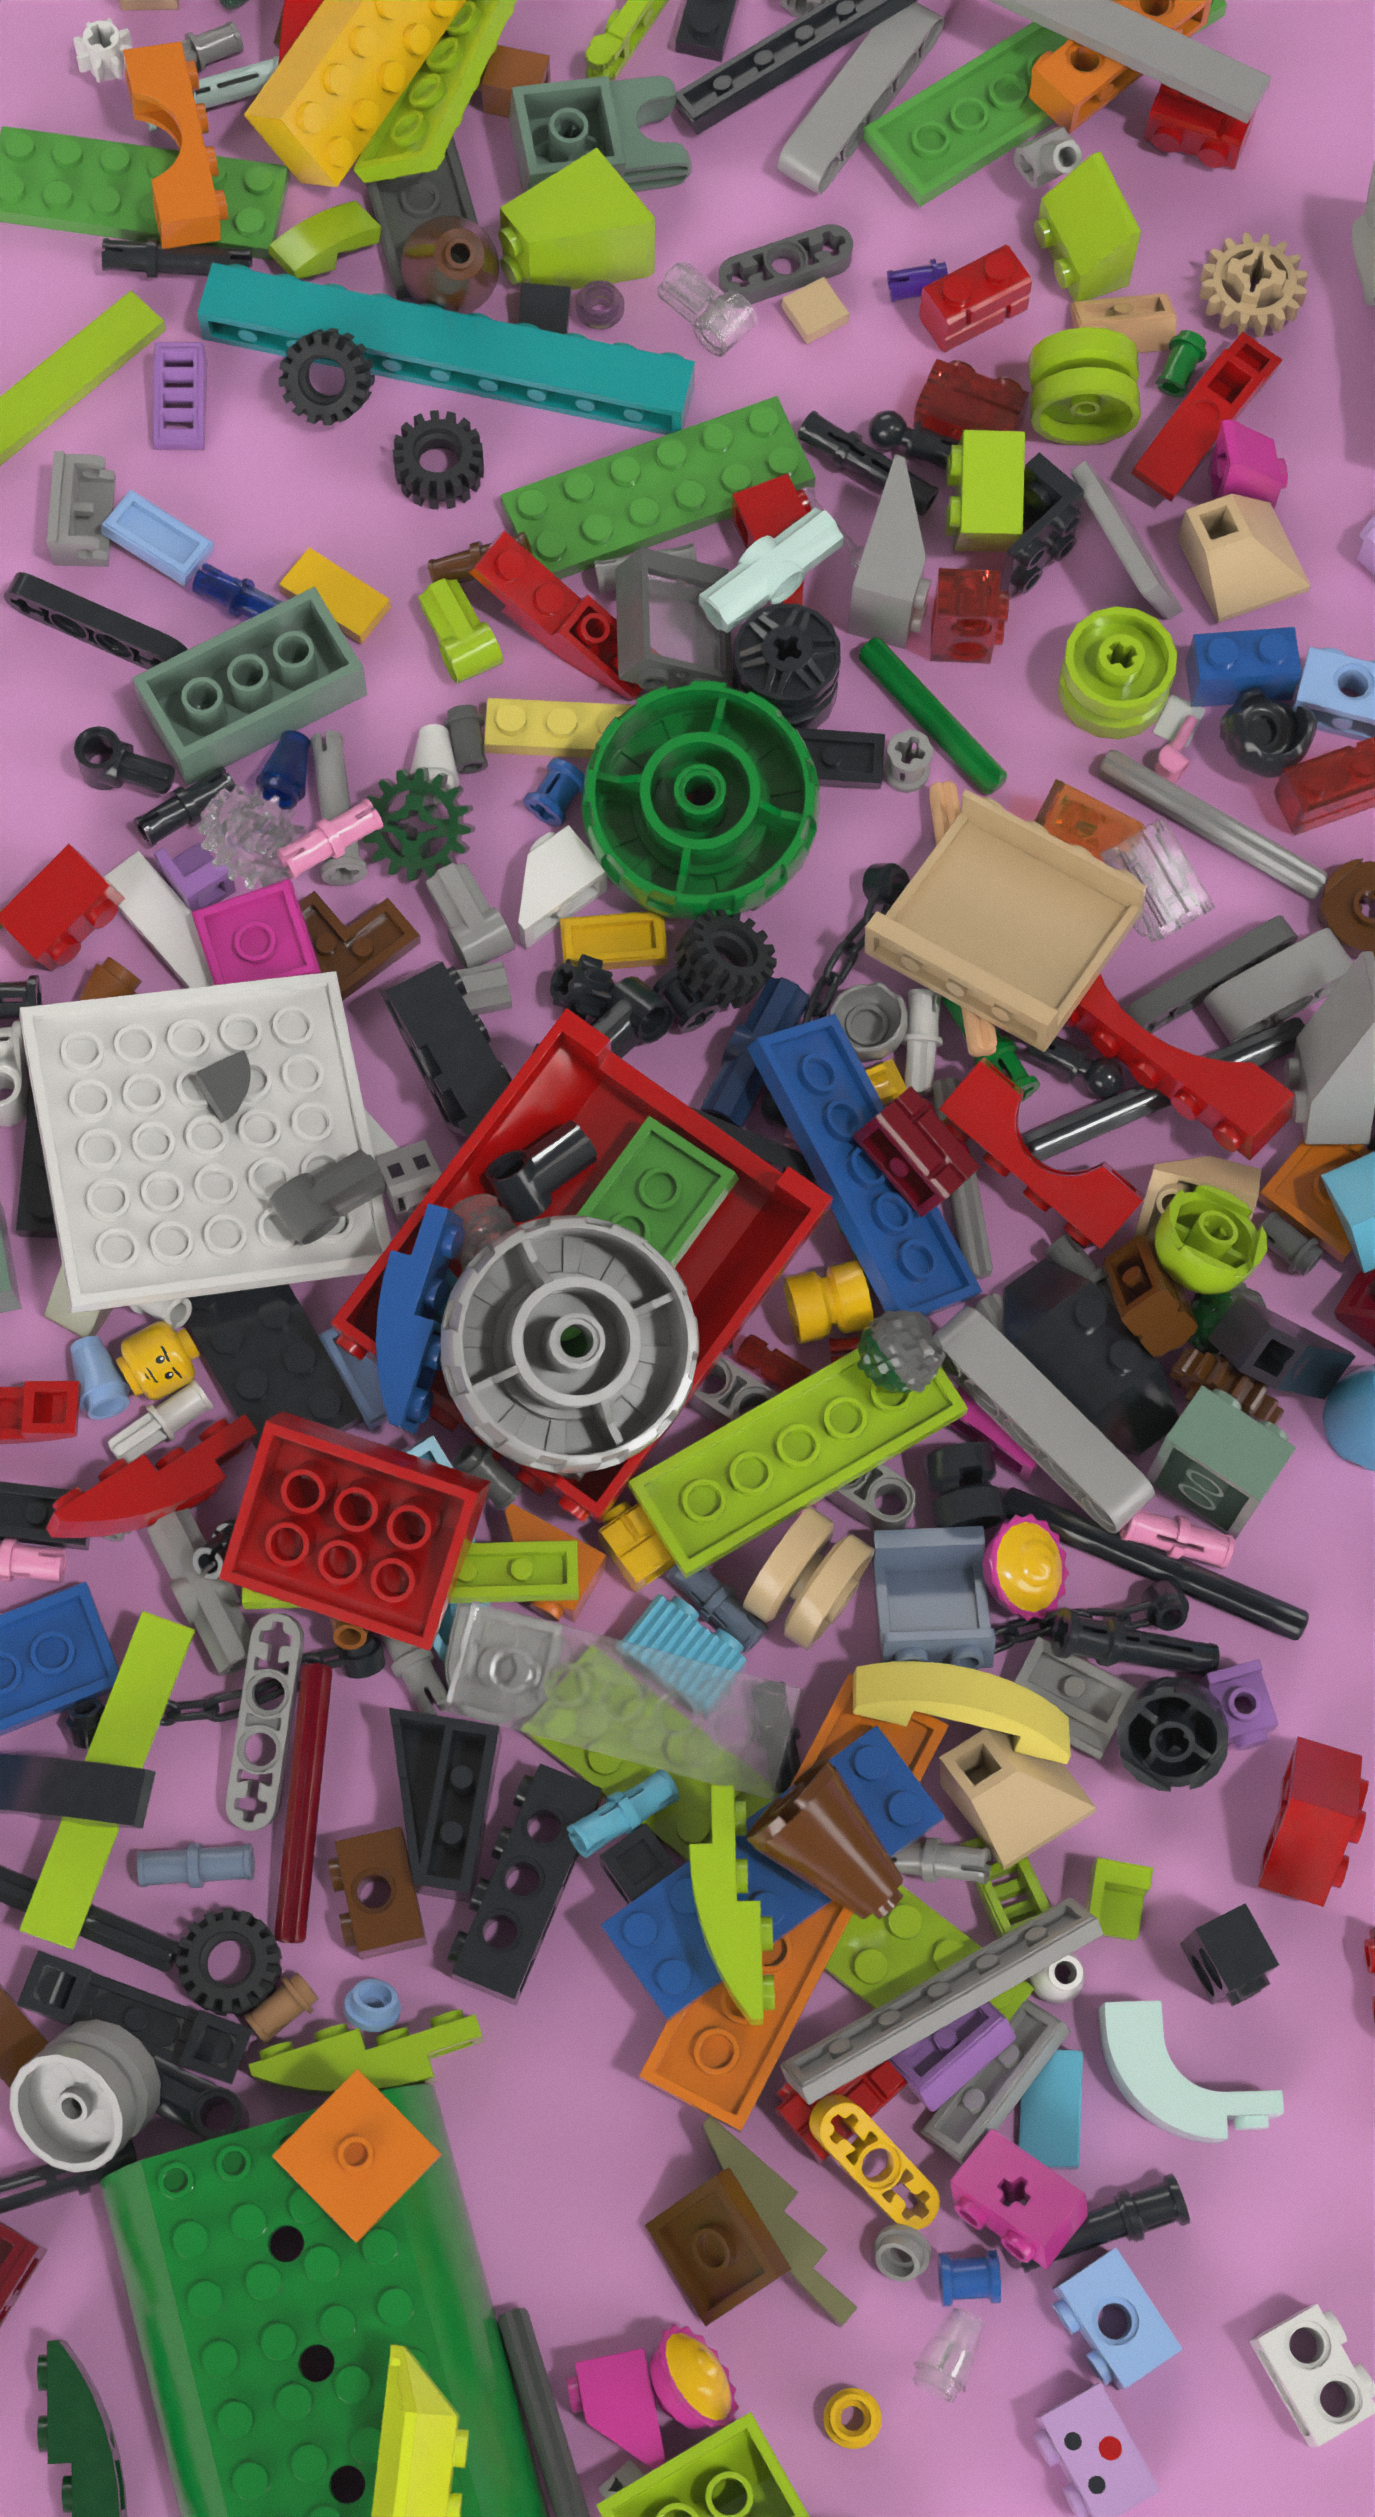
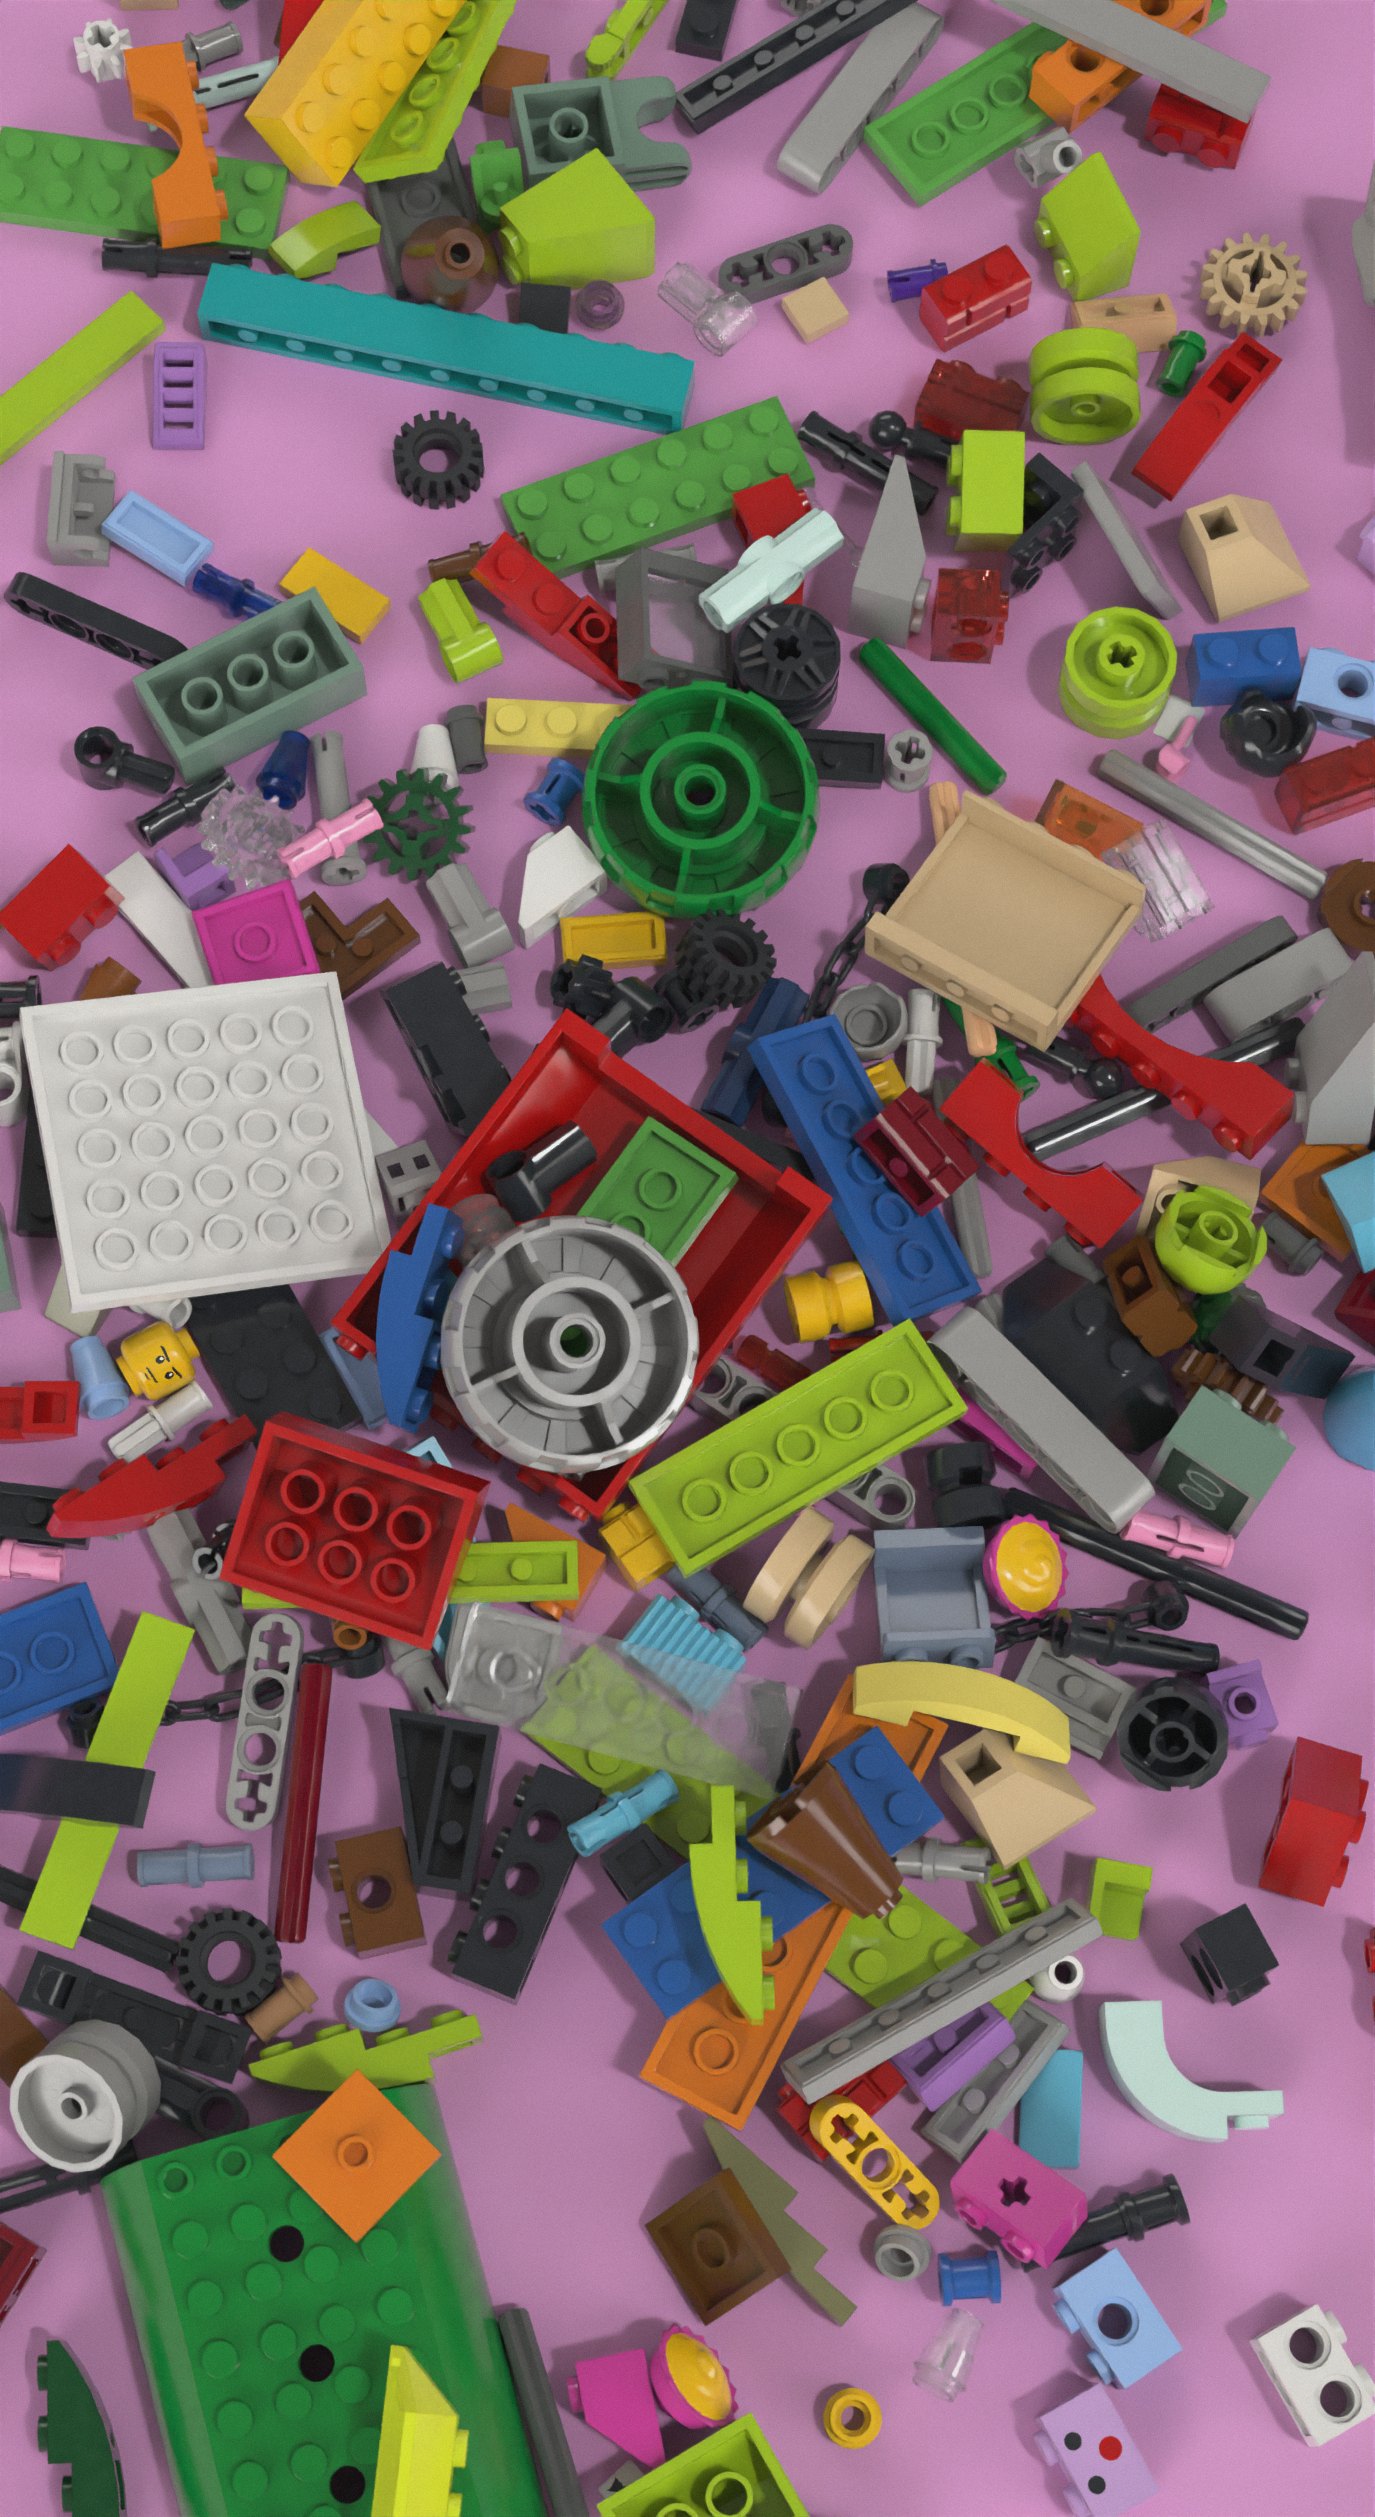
dark grey tile [195,1050,251,1123] -> none
dark grey piece [270,1149,386,1245] -> none
black tyre [278,328,375,425] -> none
dark grey pin [453,1441,522,1510] -> none
dark grey piece [857,1310,946,1393] -> none
dark pink slope [1208,419,1288,509] -> none
none -> bright green hips [469,140,524,235]

